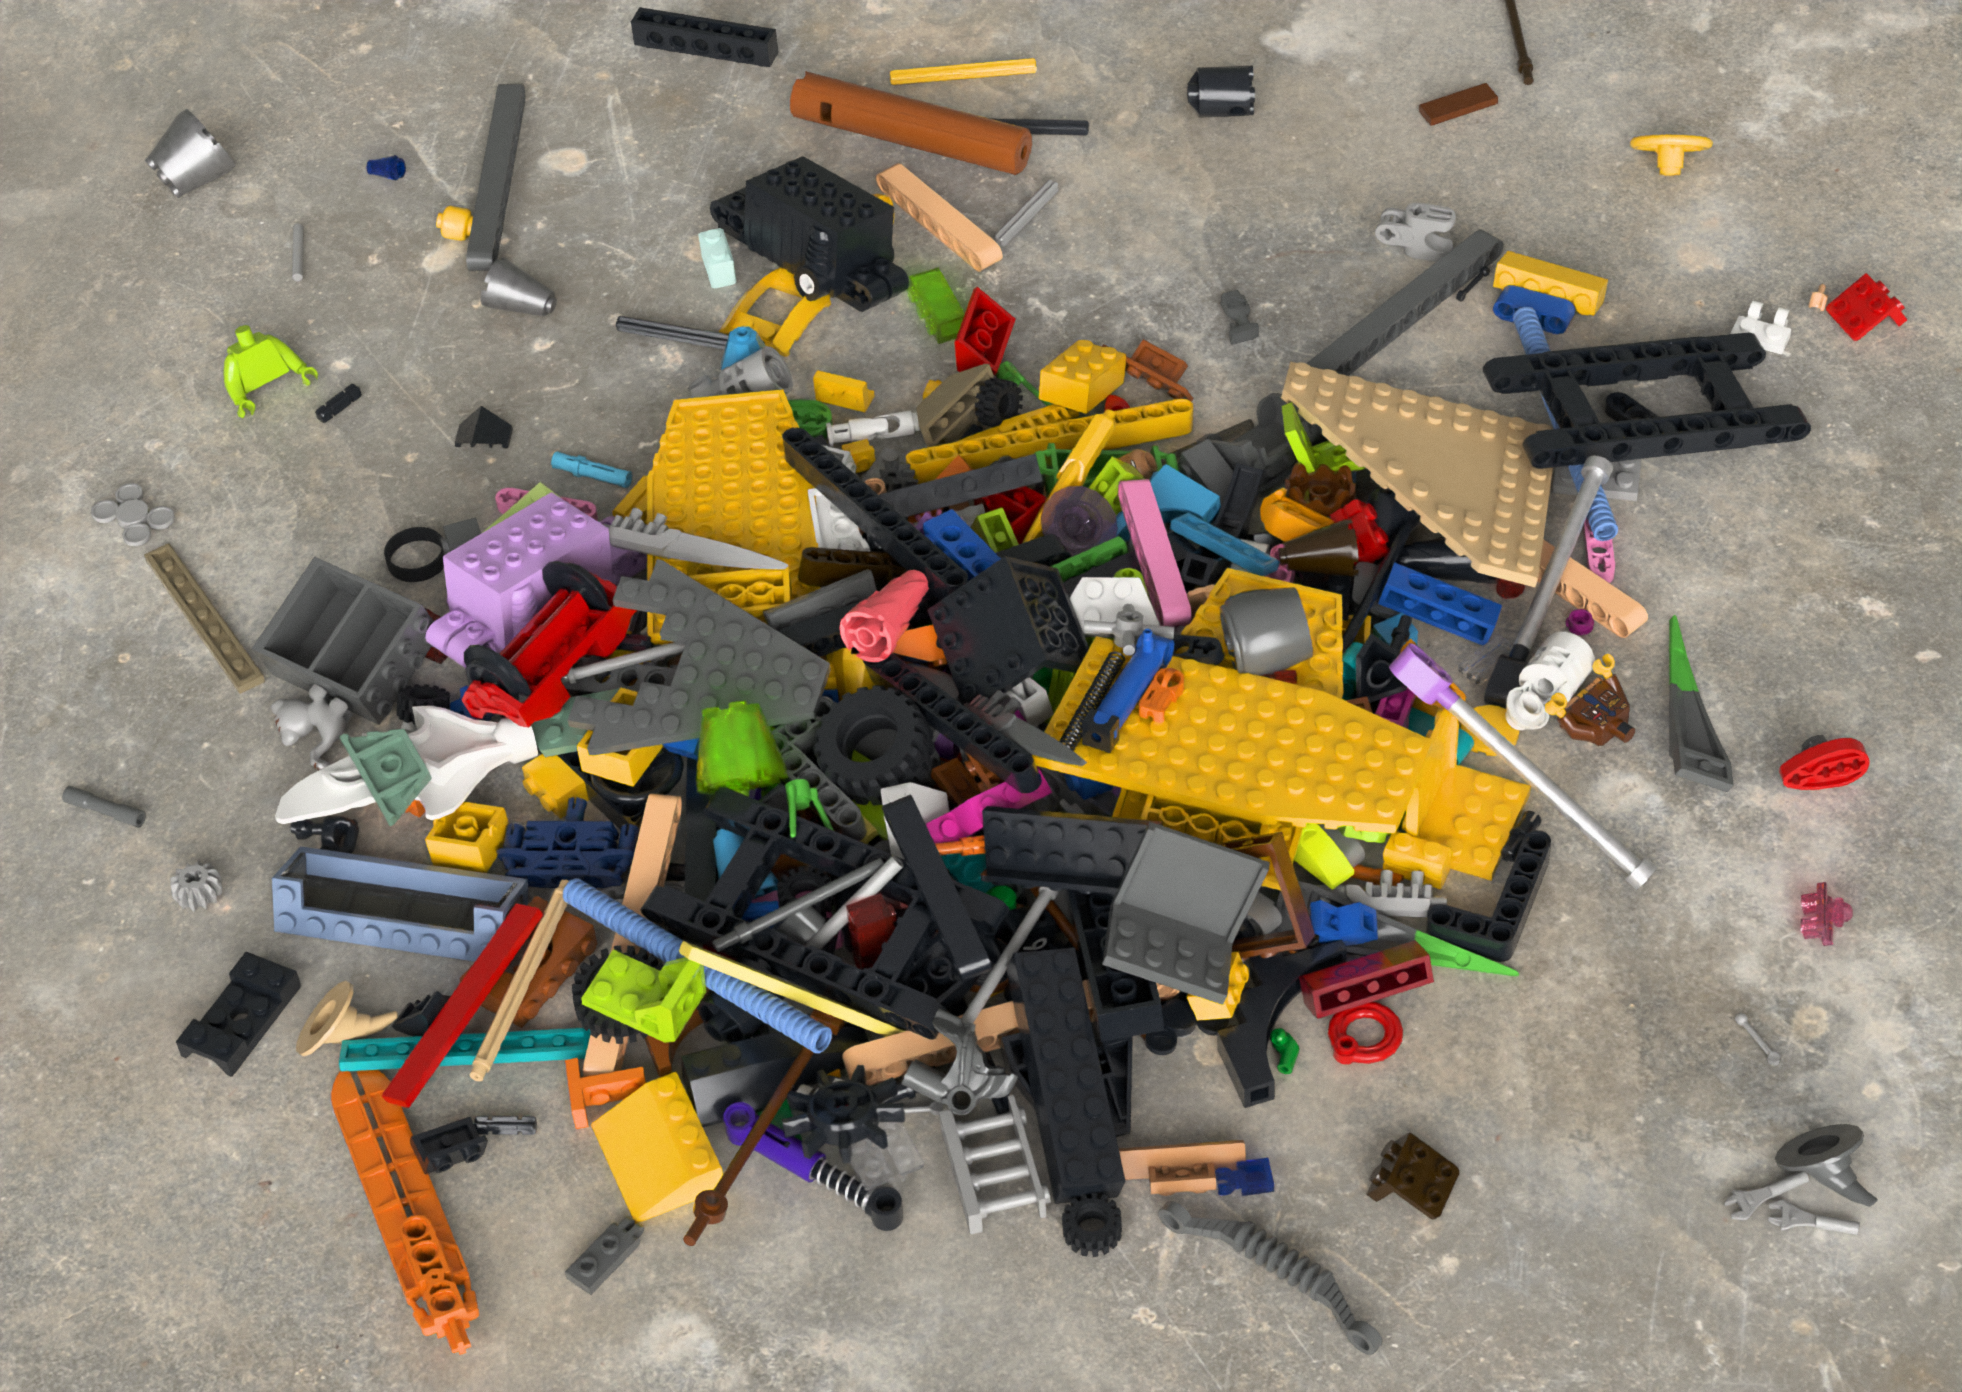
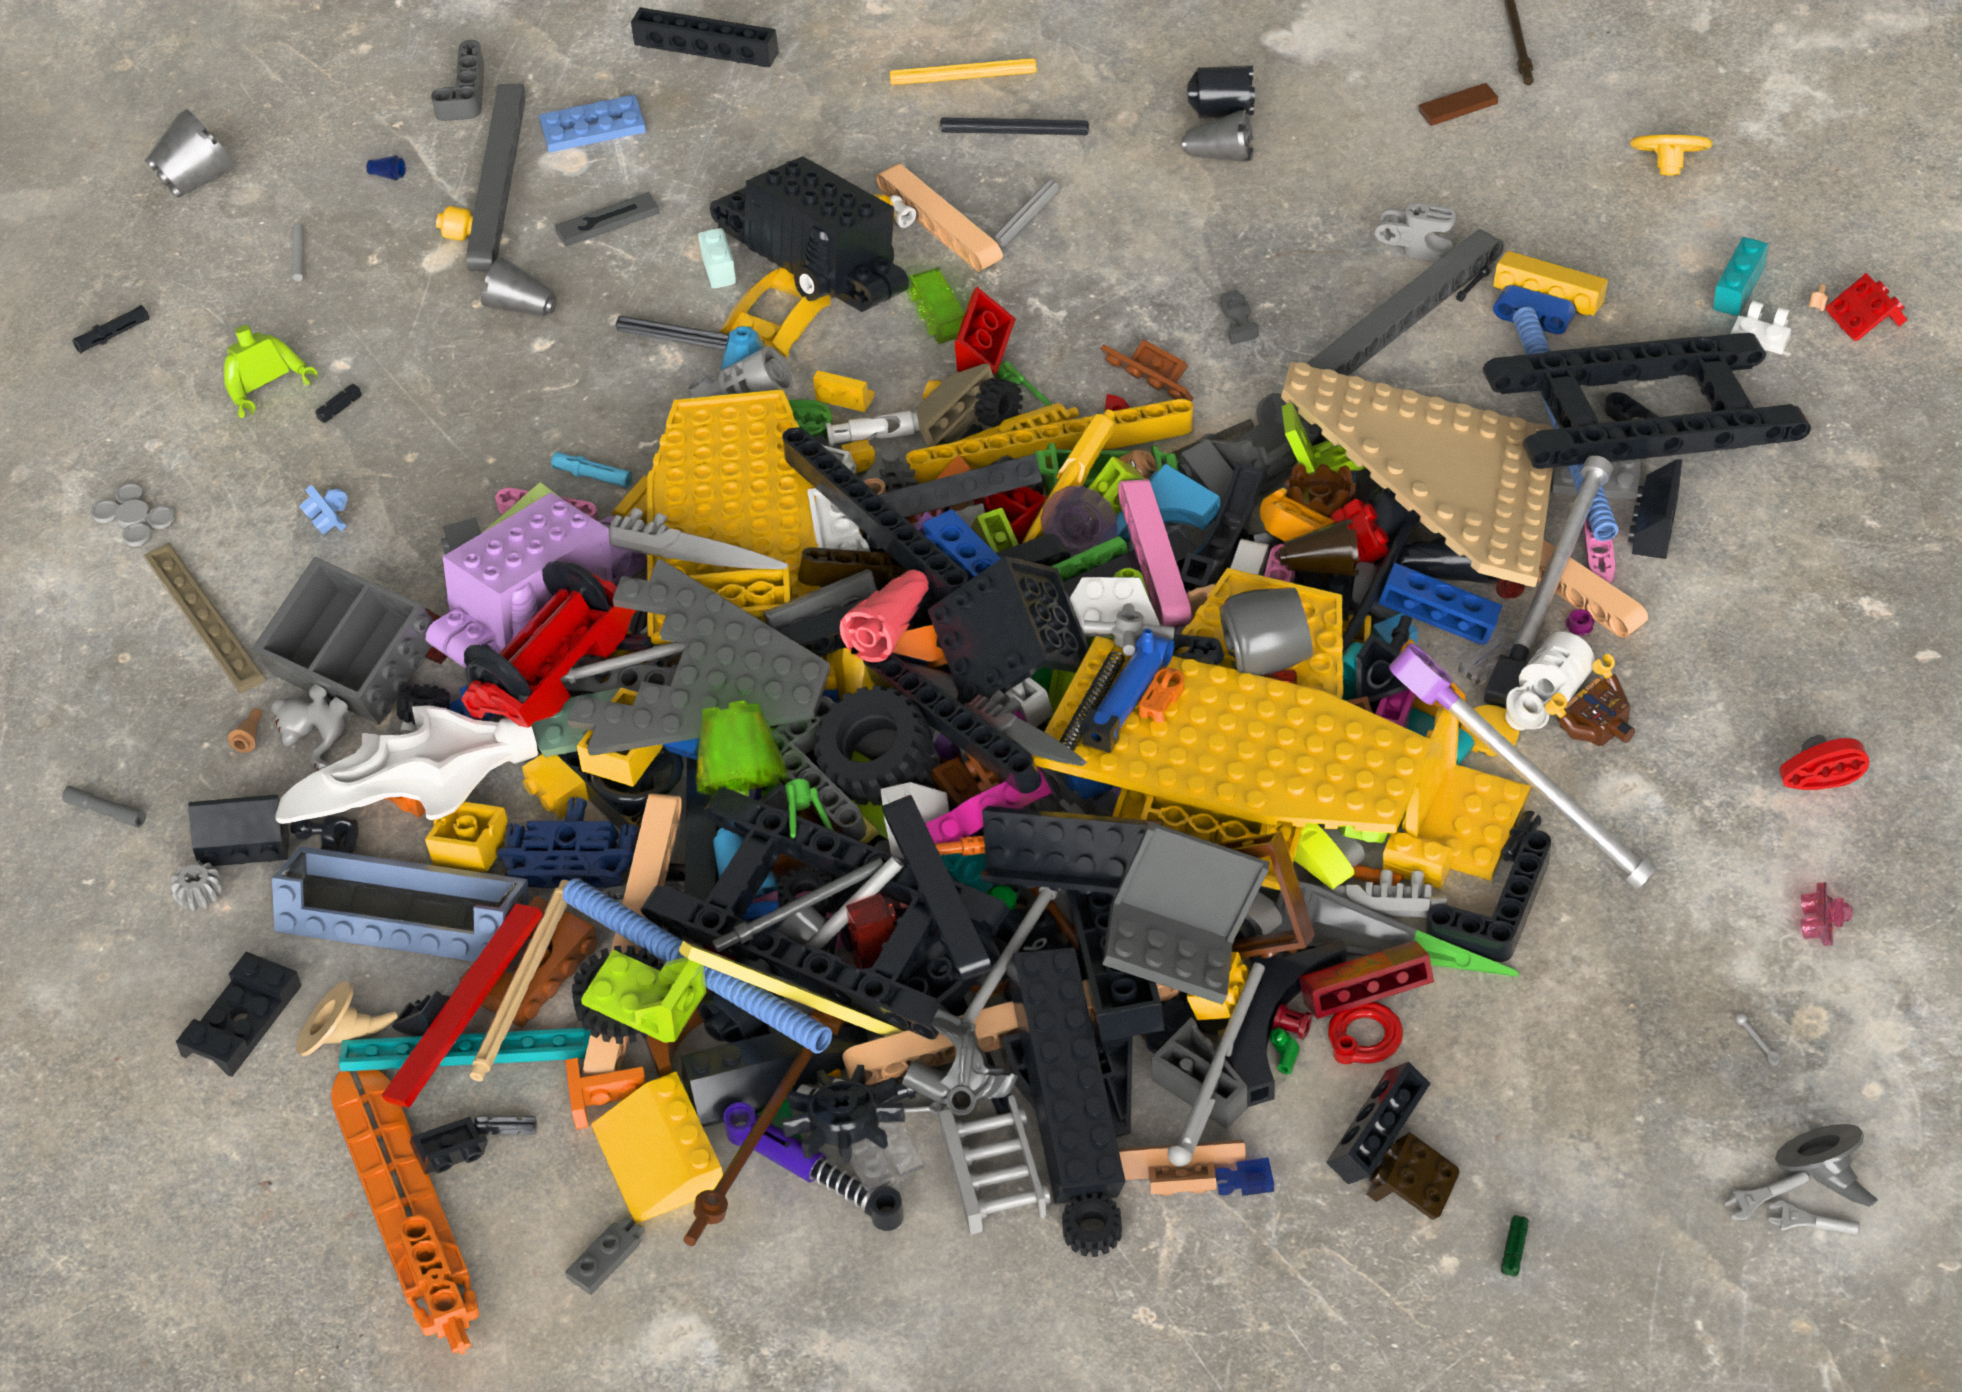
sand green wing [339,729,432,826] -> none
black tyre [384,527,445,582] -> none
black slope [455,406,513,448] -> none
dark orange piece [790,71,1032,175] -> none
yellow brick [1039,340,1126,414] -> none
dark grey piece [1158,1201,1383,1355] -> none
dark azure tile [1169,513,1280,576] -> none
blue brick [1310,900,1378,946] -> none
dark grey plate [1669,615,1734,792] -> none
none -> black pin [72,305,149,354]
none -> black slope [188,794,290,867]
none -> medium nougat cone [228,708,262,753]
none -> light blue hips [299,485,347,535]
none -> dark grey beam [431,40,484,121]
none -> medium blue plate [539,95,646,153]
none -> dark grey tile [555,192,660,247]
none -> white bush [890,195,916,228]
none -> dark grey wedge [1151,1017,1247,1129]
none -> light grey bar [1167,963,1265,1167]
none -> flat silver cone [1182,110,1254,162]
none -> dark red bush [1273,1003,1313,1040]
none -> black brick [1326,1061,1431,1184]
none -> dark green axle [1501,1215,1529,1277]
none -> black slope [1628,459,1683,559]
none -> teal brick [1713,237,1768,316]

